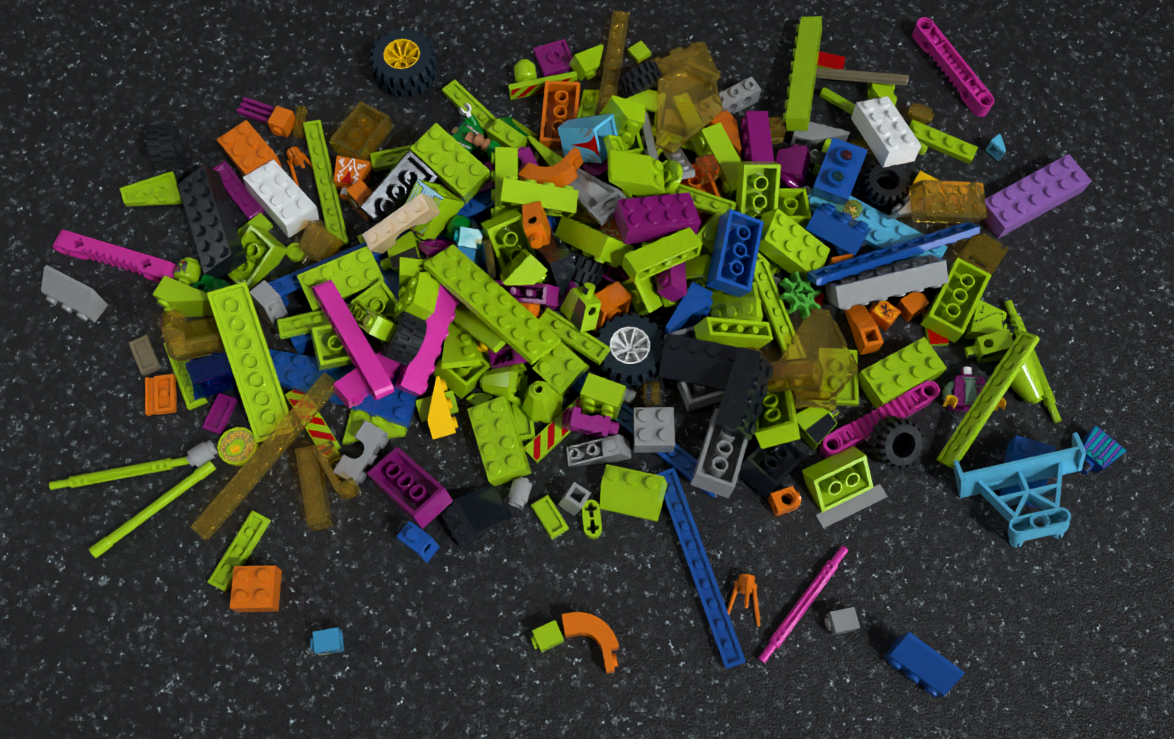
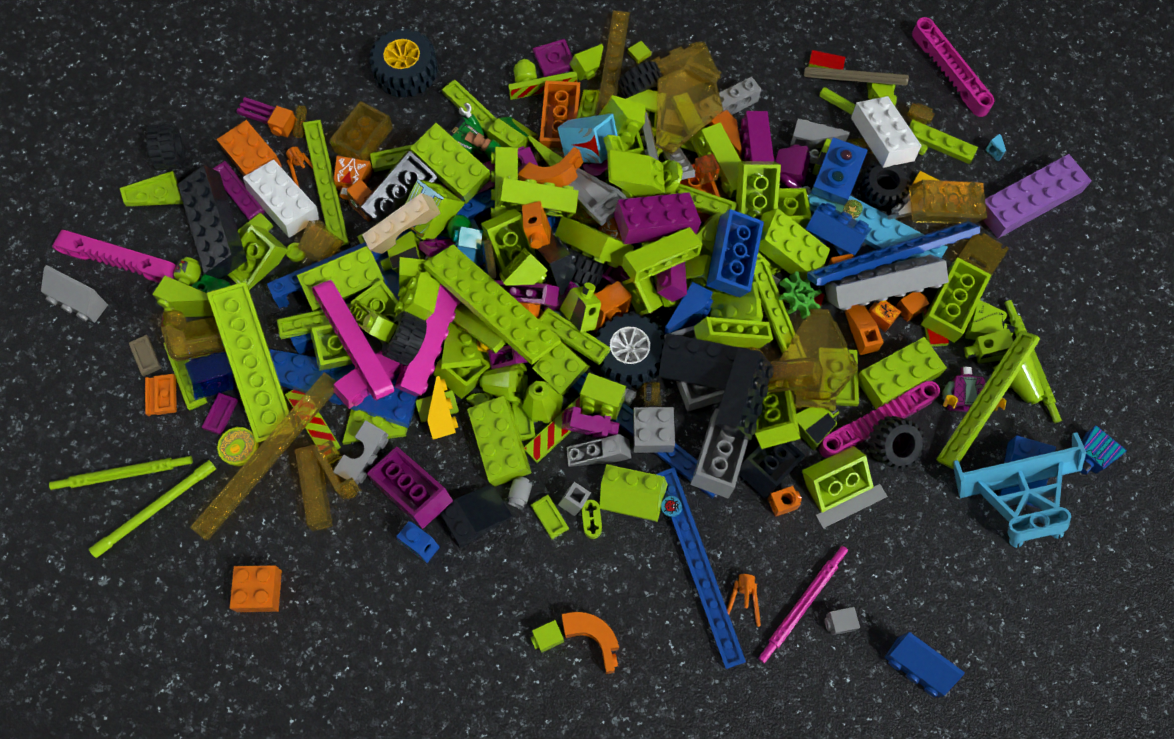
light grey brick [186,440,218,468] -> none
lime tile [208,510,271,593] -> none
light grey brick [250,280,290,332] -> none
dark azure brick [310,627,344,656] -> none
clear yellow brick [769,116,786,144] -> none
lime brick [783,16,822,131] -> none
none -> tile [661,496,682,517]

